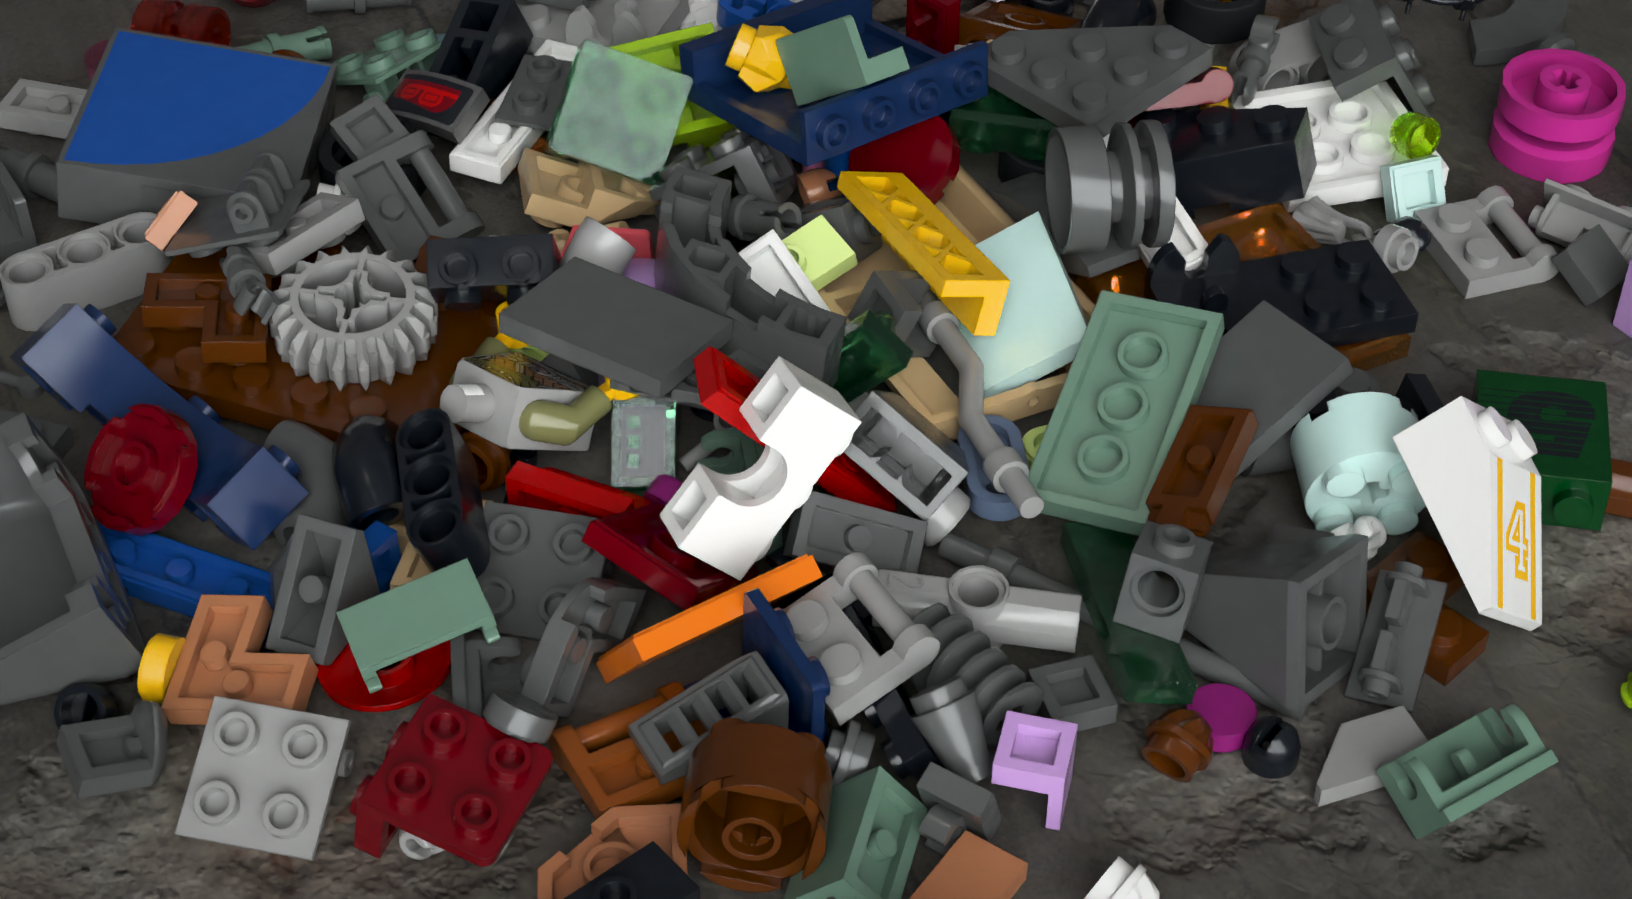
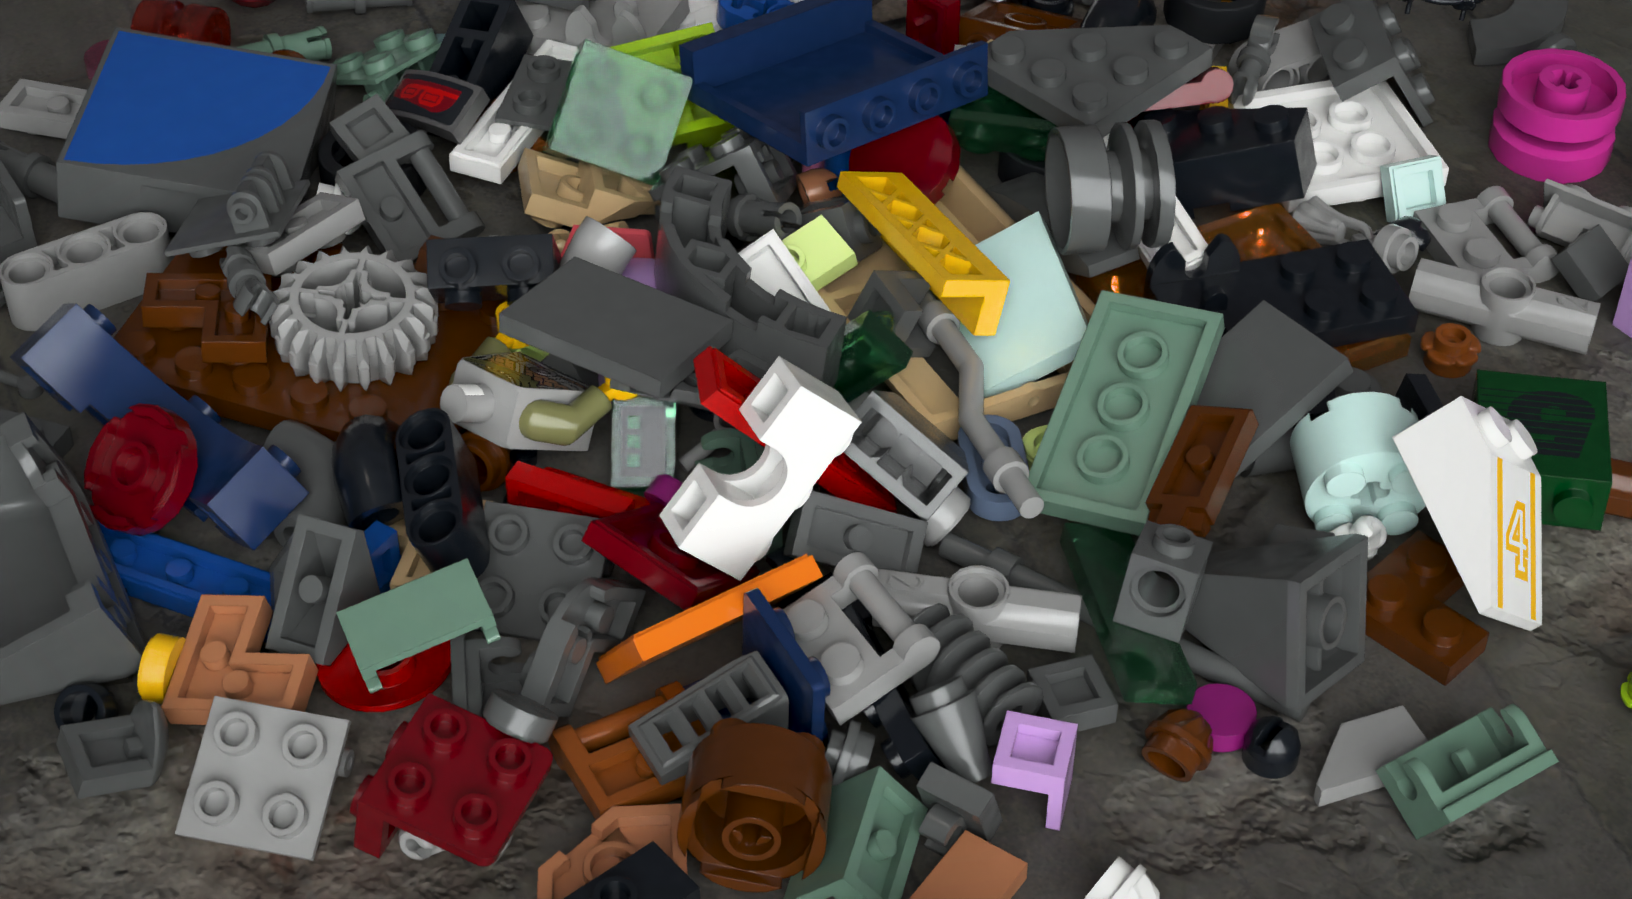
tile [144,190,198,251] -> none
yellow rock [725,23,793,92] -> none
sand green panel [776,15,910,106] -> none
dark grey hinge [1344,561,1448,713] -> none
clear neon green hinge [1389,112,1441,159] -> none
none -> light grey piece [1409,258,1601,355]
none -> dark orange plate [1420,323,1481,378]

